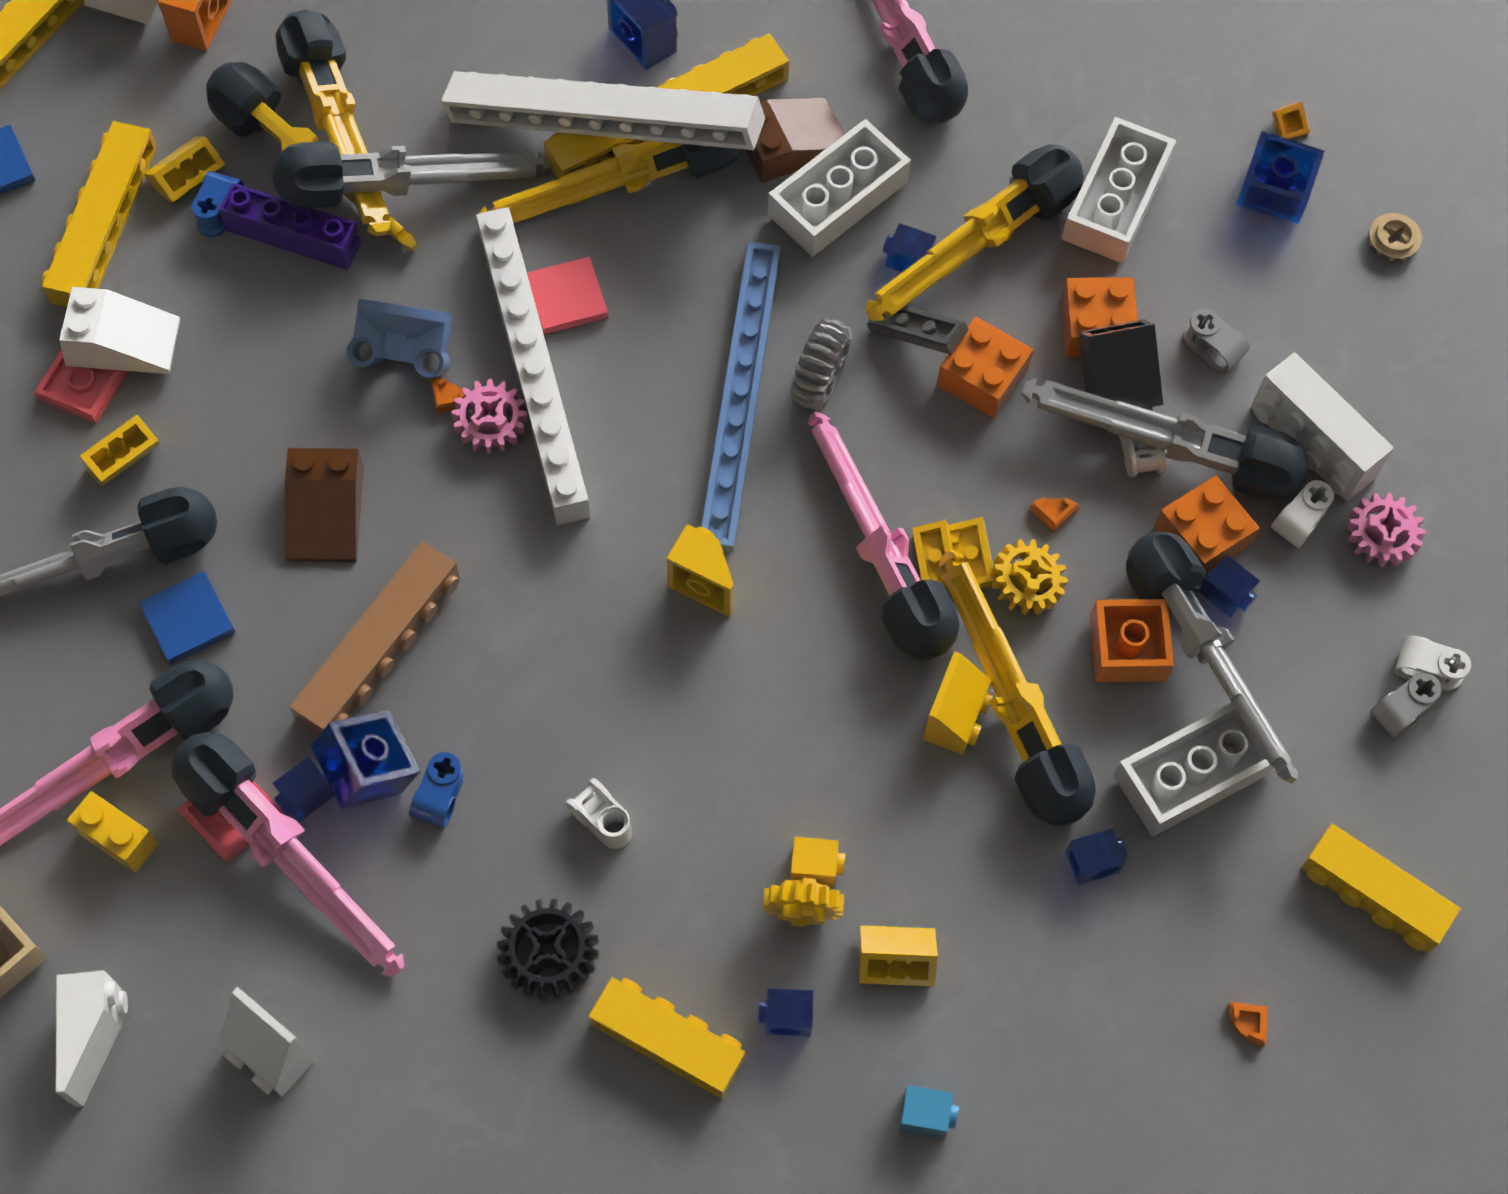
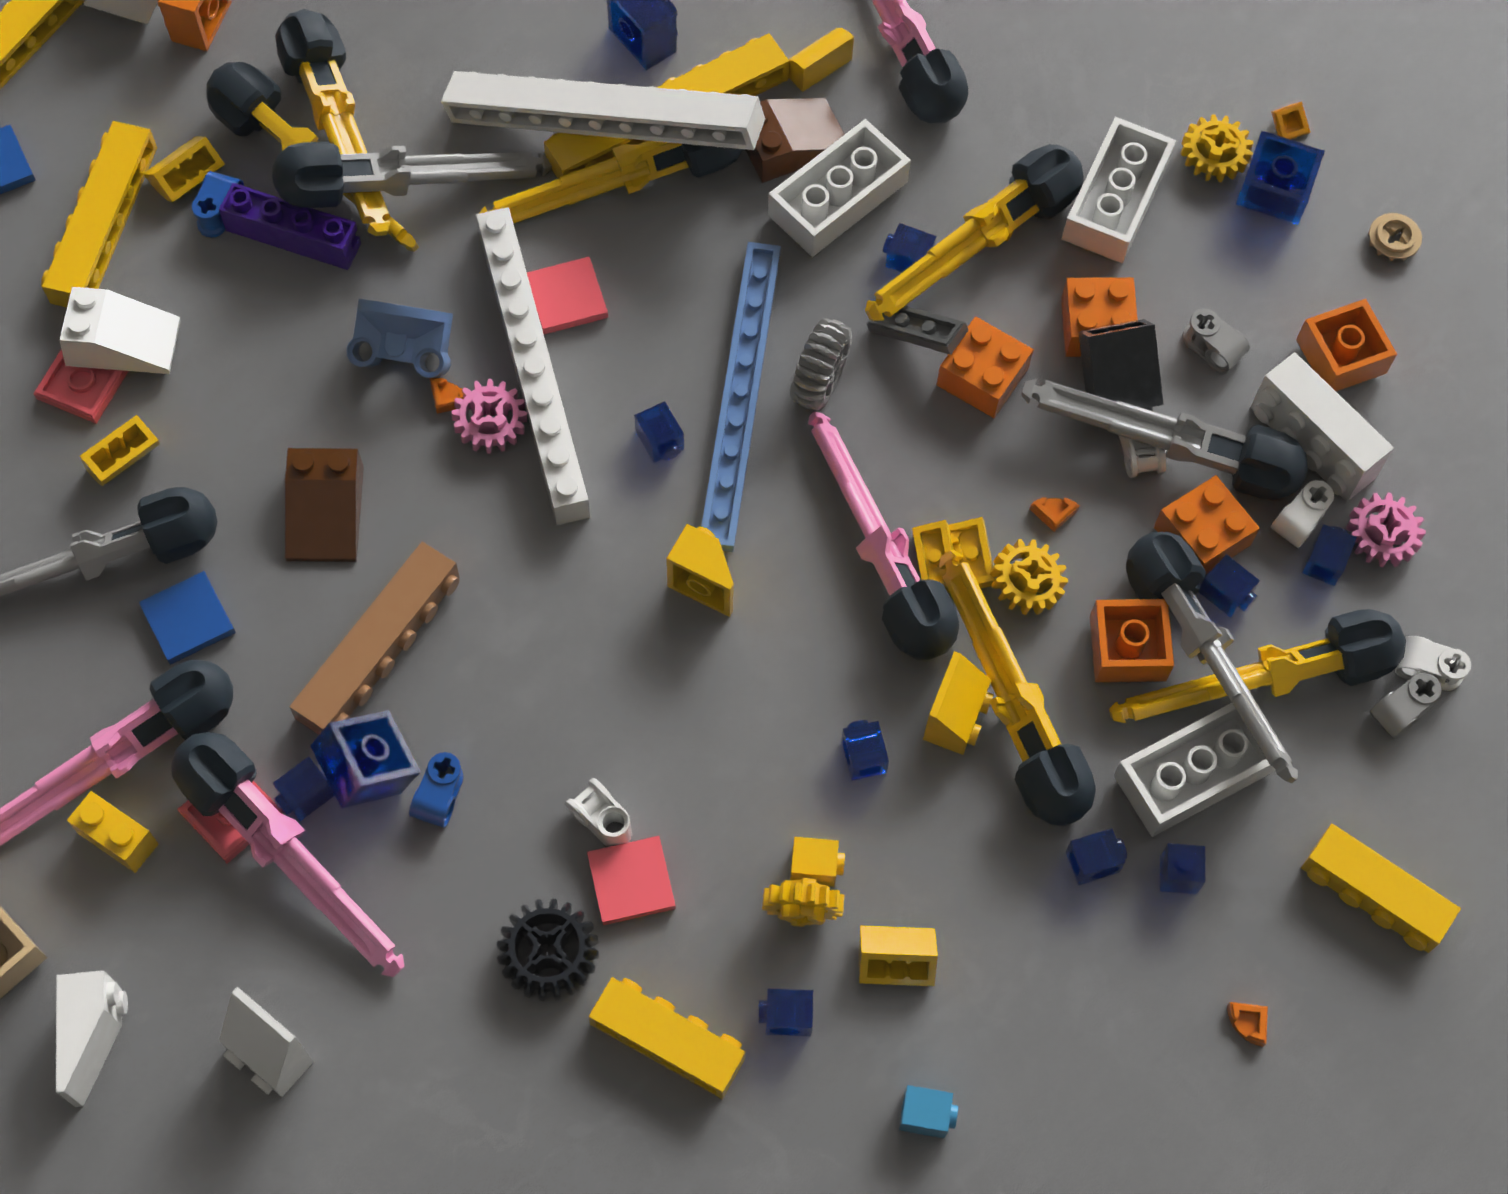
none -> coral tile [587,836,676,926]
none -> clear blue brick [634,401,684,463]
none -> yellow brick [789,27,854,92]
none -> clear blue brick [841,720,889,781]
none -> piece [1109,609,1406,723]
none -> clear blue brick [1160,843,1206,894]
none -> yellow gear [1181,114,1254,182]
none -> orange brick [1296,298,1397,391]
none -> clear blue brick [1302,524,1357,586]

